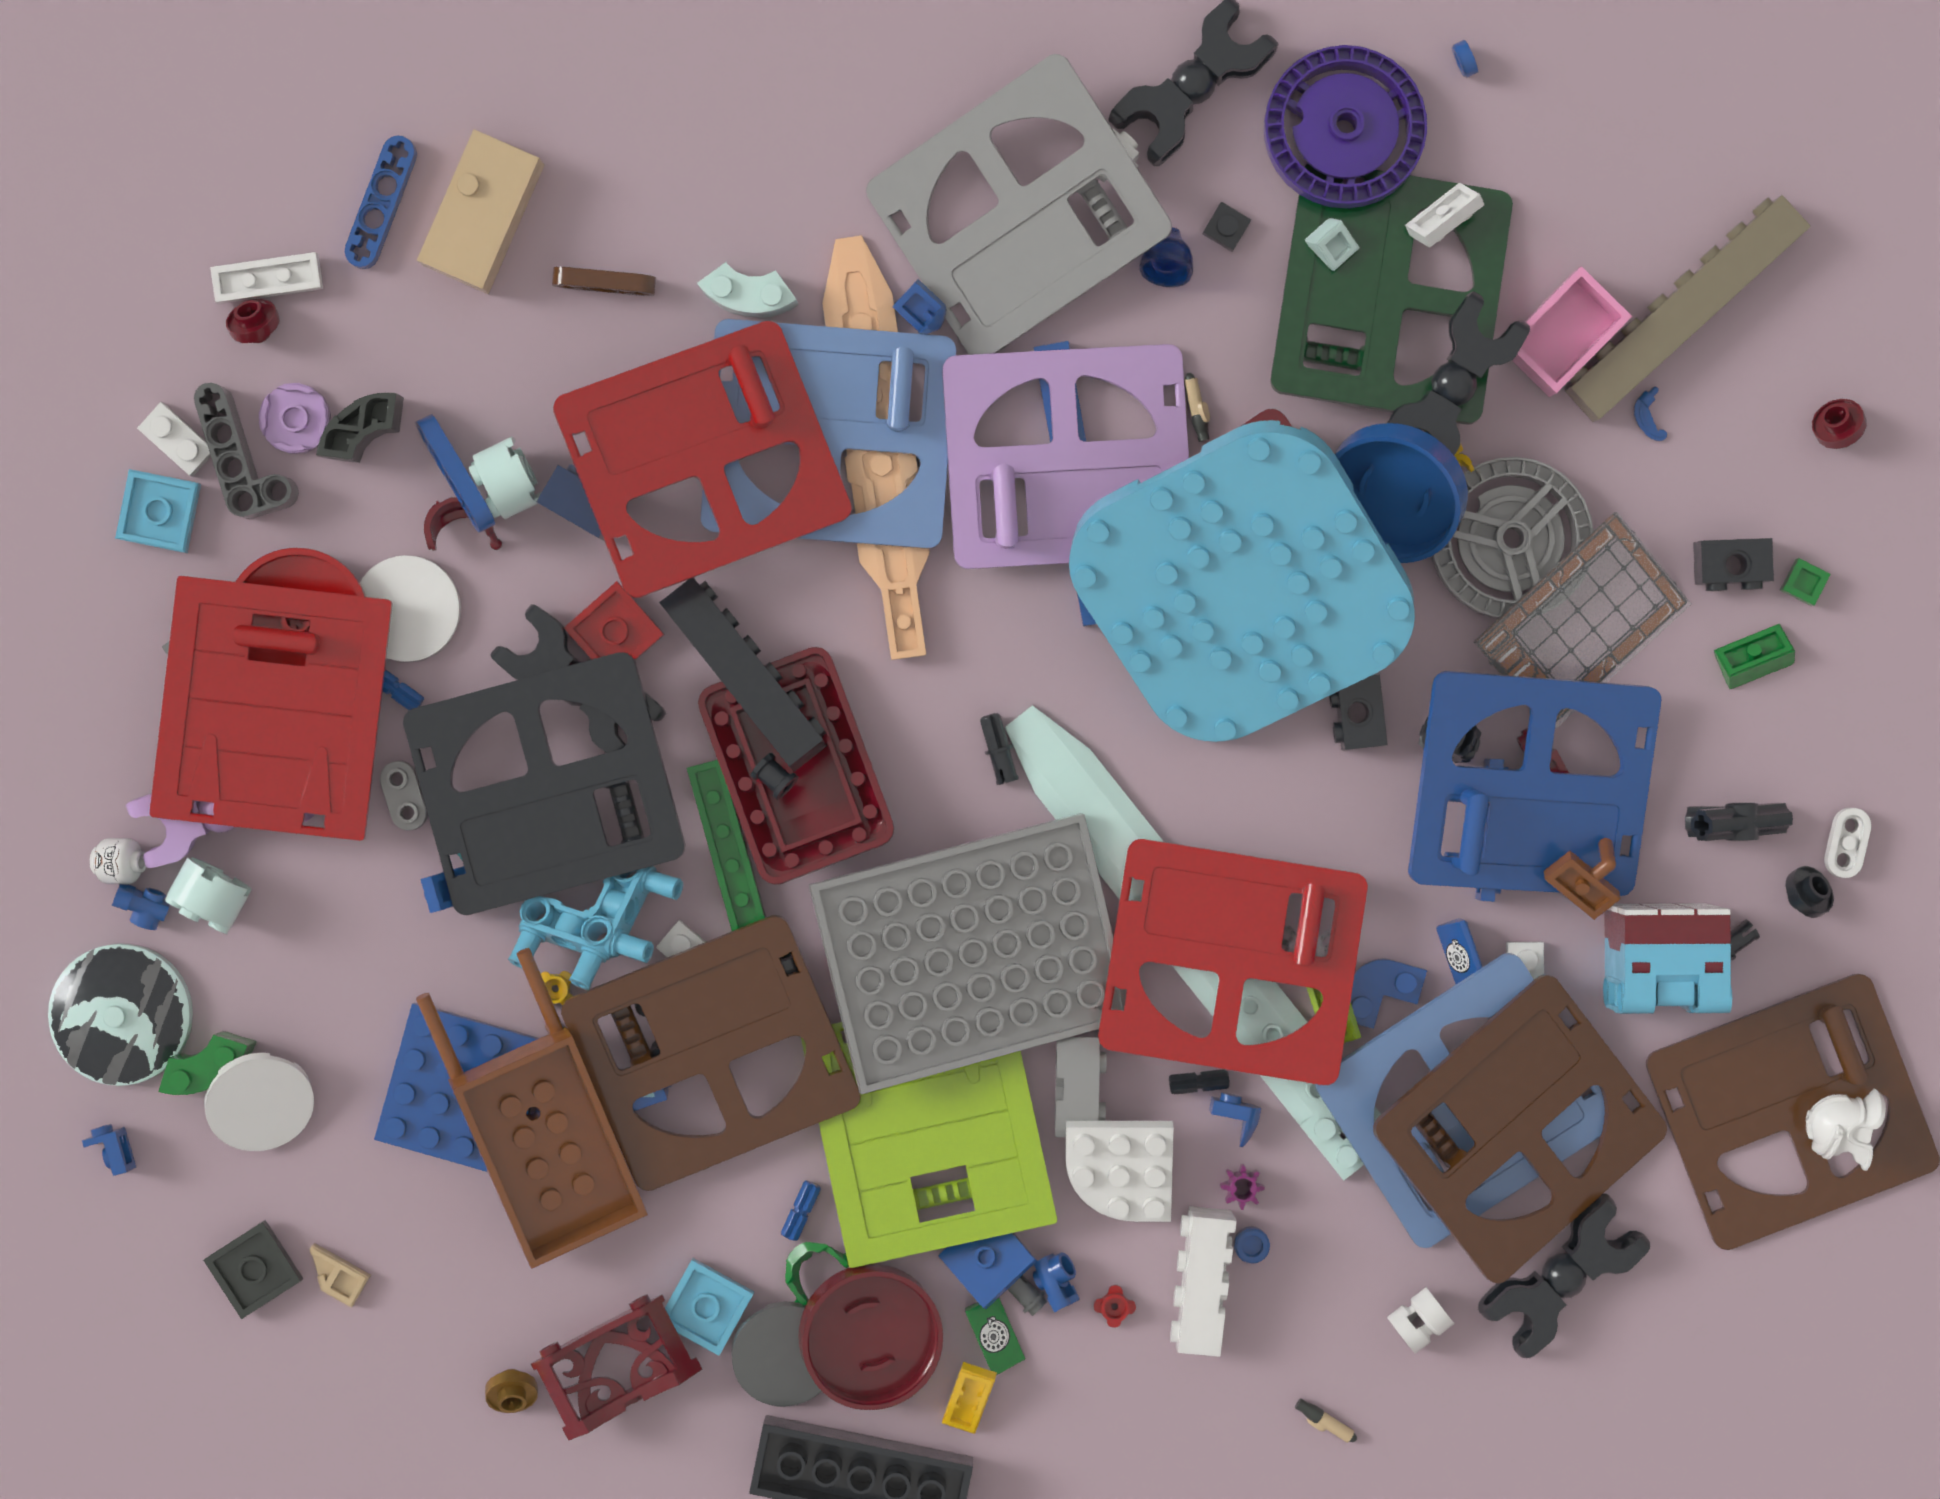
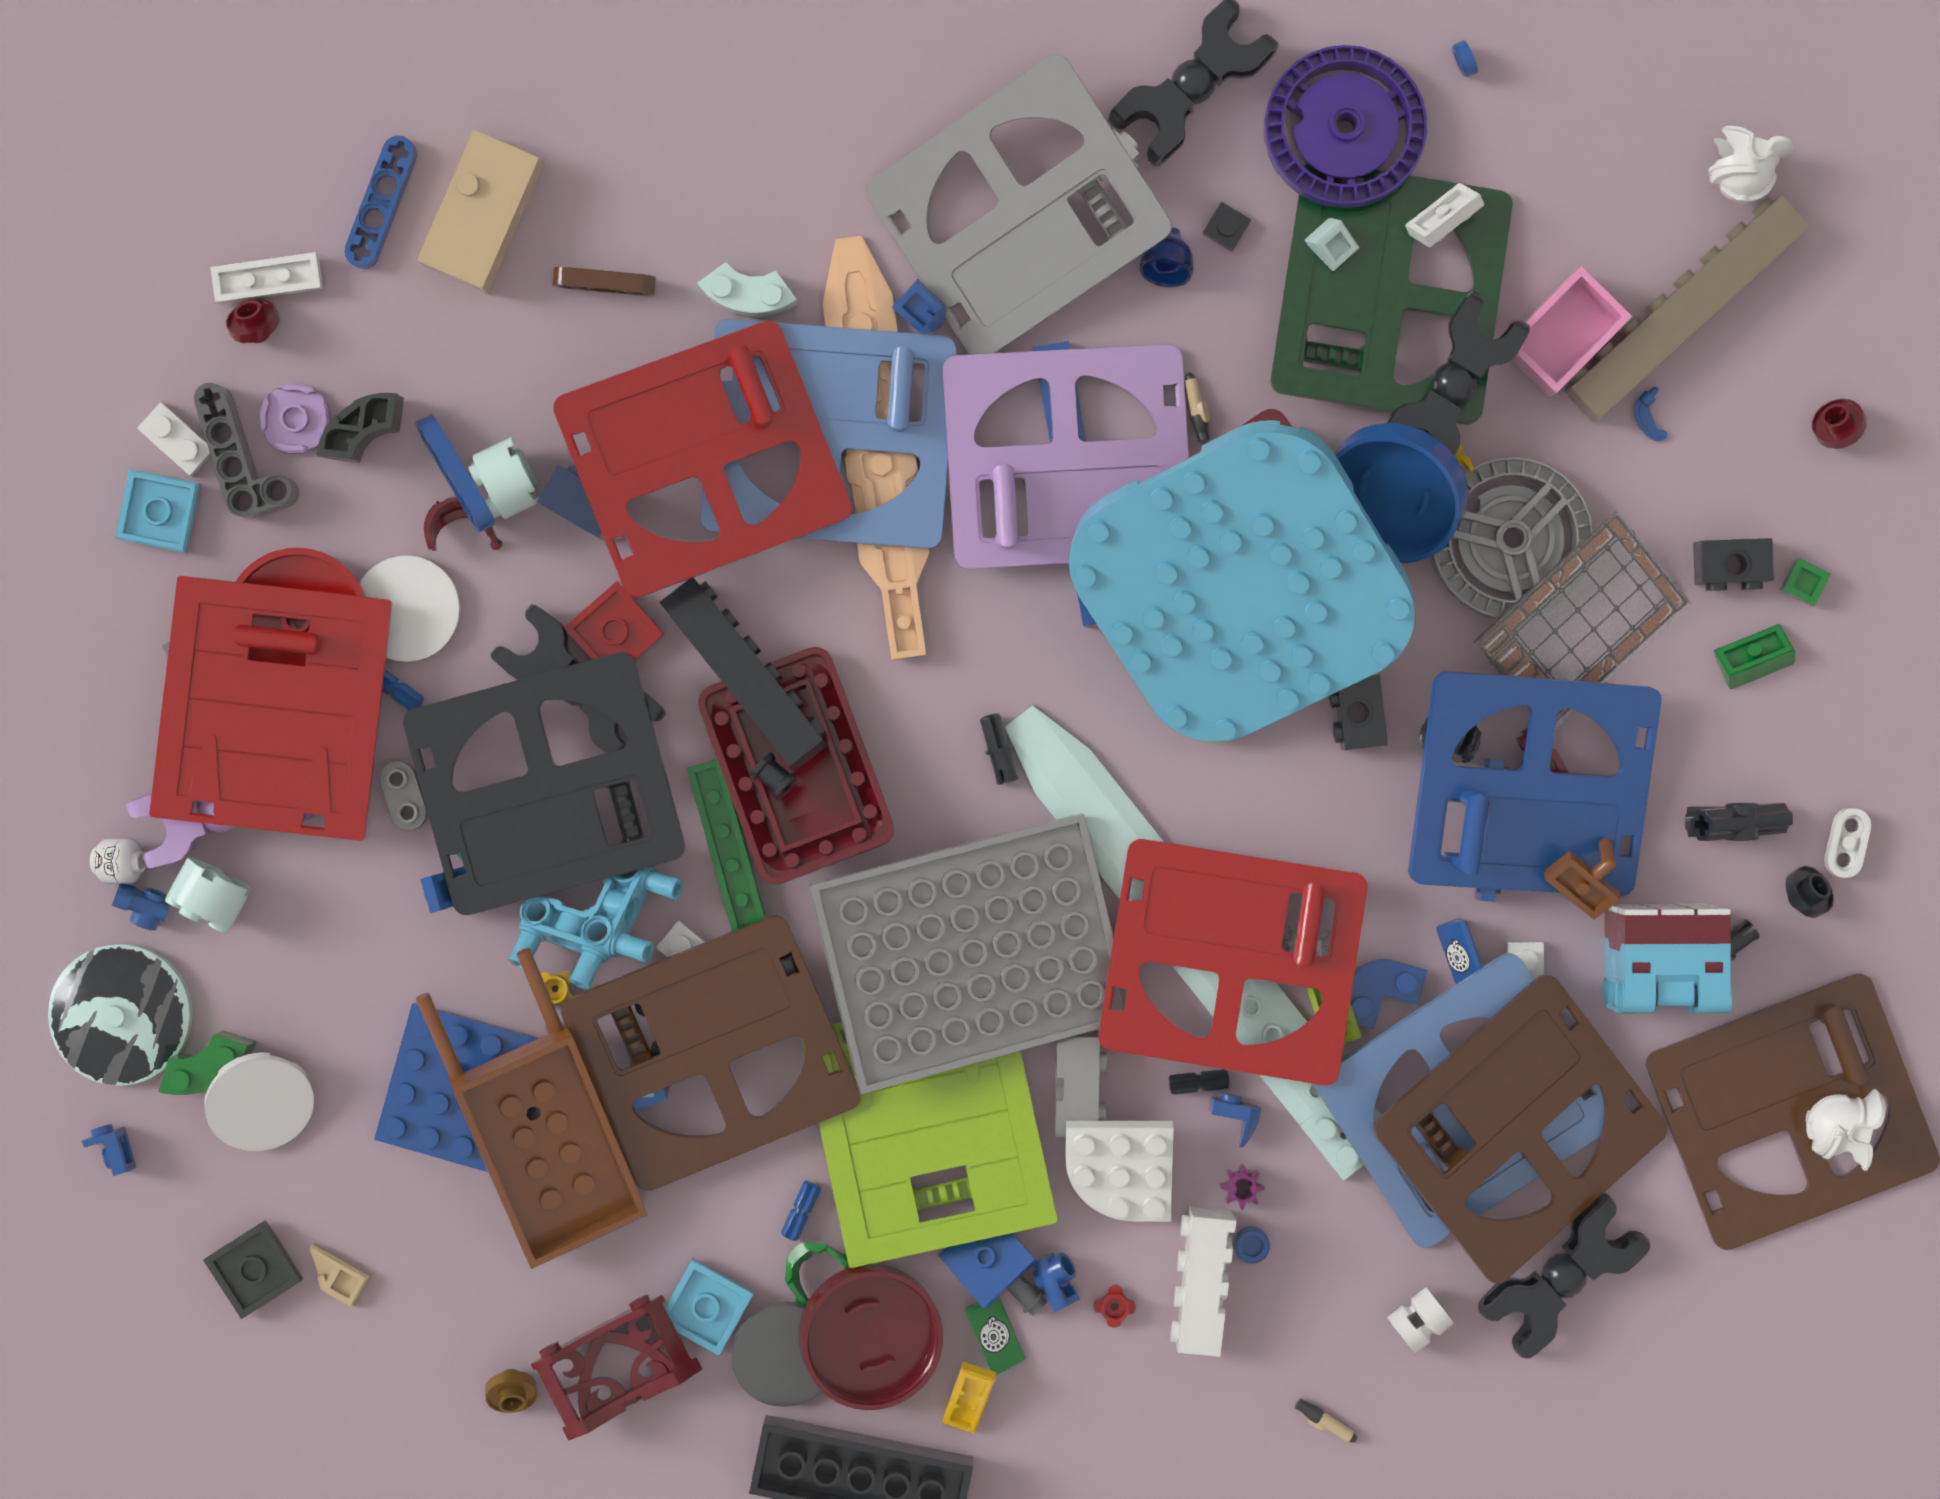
none -> white helmet [1708,126,1794,205]

